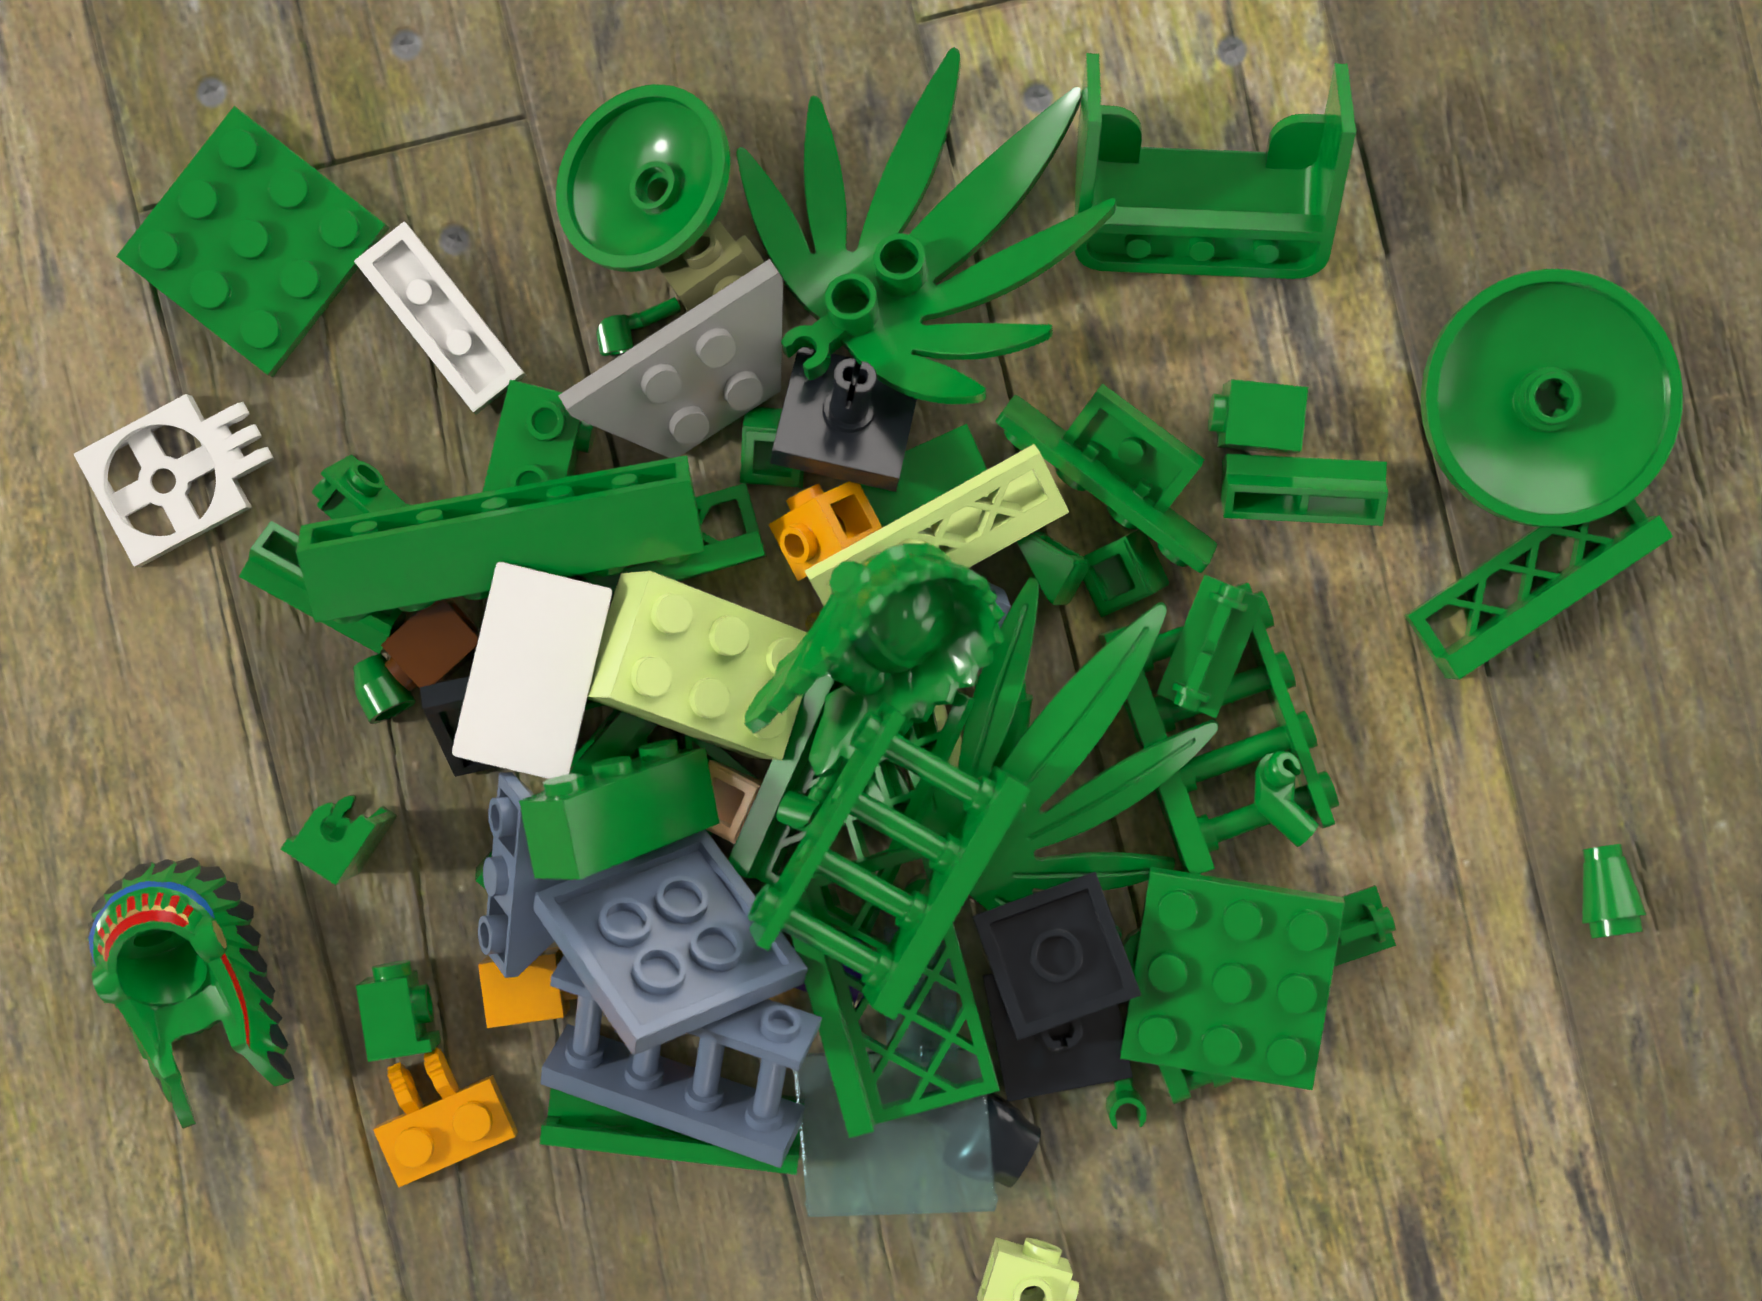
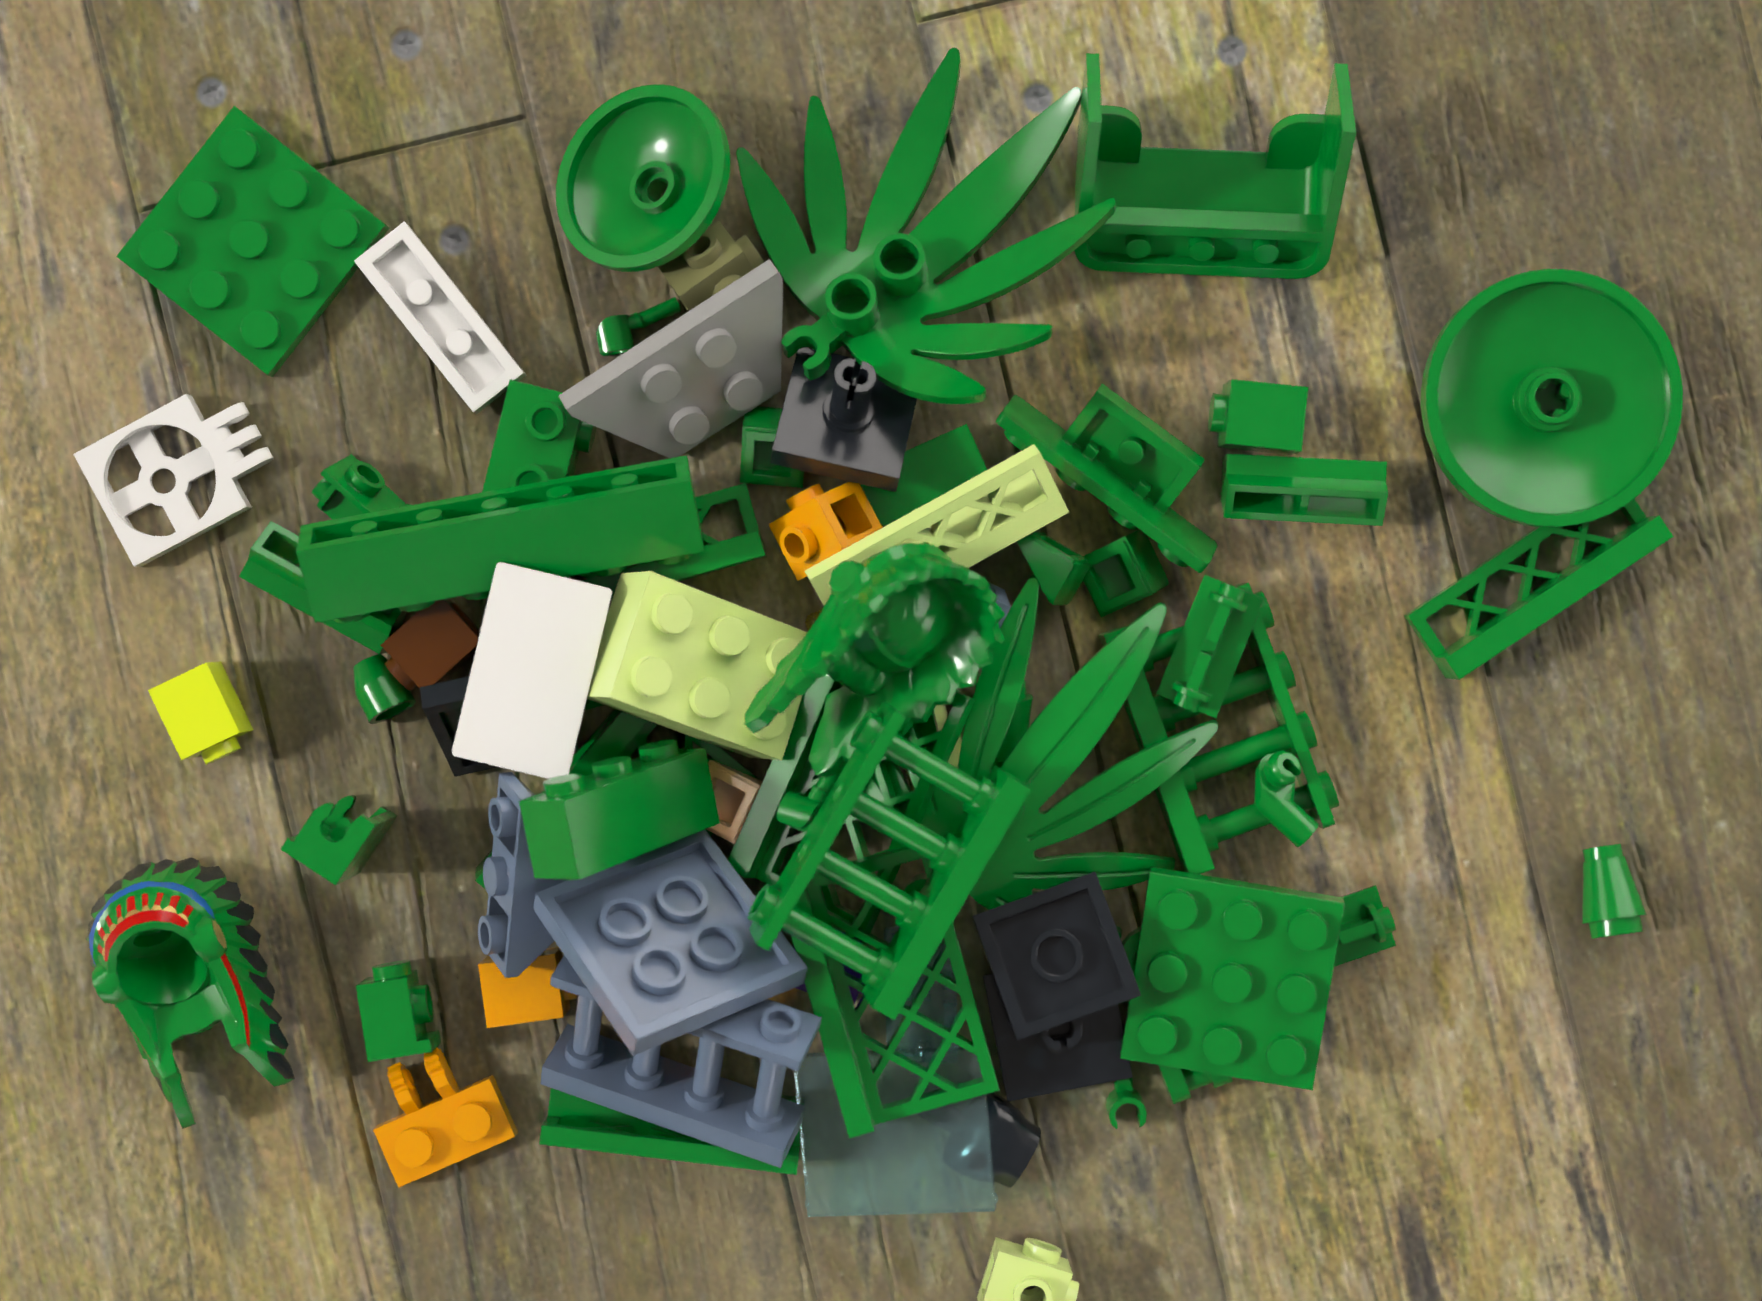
none -> neon yellow brick [148,661,254,765]

